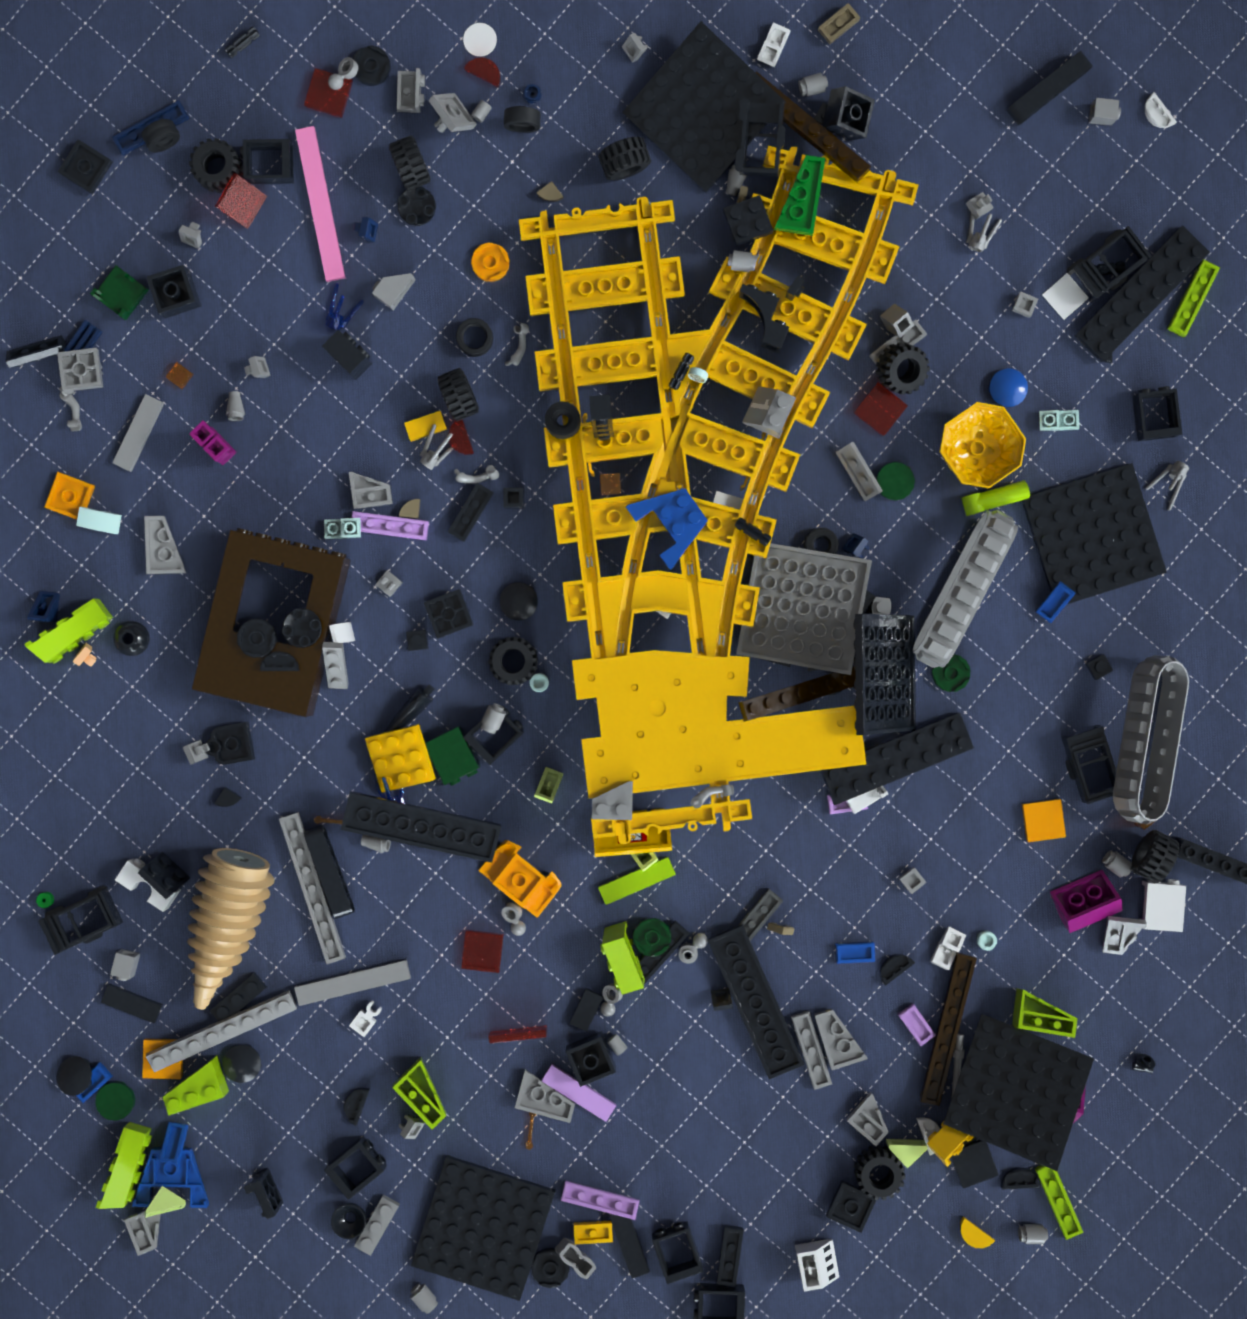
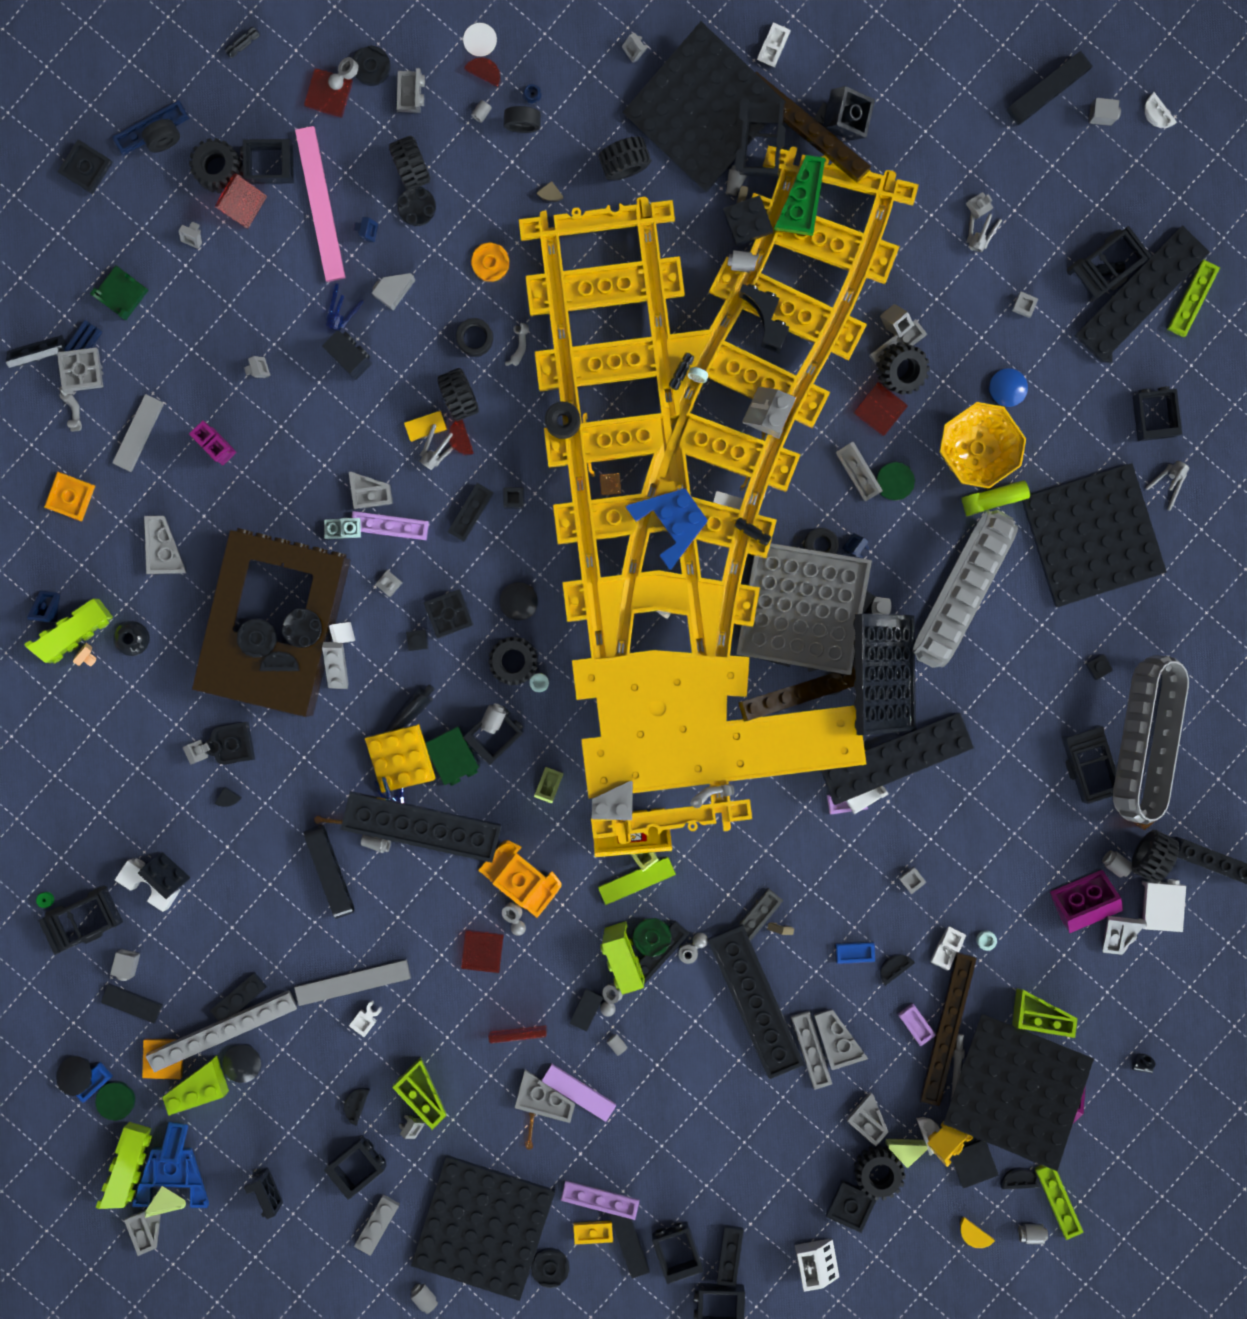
light aqua slope [76,507,122,534] -> none
black brick [146,265,202,318] -> none
clear orange tile [166,362,194,390] -> none
tan cone [187,848,275,1010] -> none
light grey cone [226,391,245,421] -> none
light grey plate [279,812,346,964] -> none
black piece [331,1203,366,1239] -> none
dark tan tile [399,499,421,519] -> none
light grey tile [429,93,477,133] -> none
light grey piece [454,465,499,484] -> none
light grey brick [555,1238,596,1279] -> none
black brick [566,1031,616,1087] -> none
black brick [589,394,614,441] -> none
black plate [711,988,733,1011] -> none
black plate [786,276,805,301] -> none
light grey brick [798,72,828,97] -> none
dark tan plate [818,3,860,45] -> none
dark green tile [932,654,971,692] -> none
light orange tile [1022,799,1066,842] -> none
blue tile [1036,581,1076,623] -> none
light aqua slope [1039,410,1079,431] -> none
white sticker [1042,273,1089,320] -> none

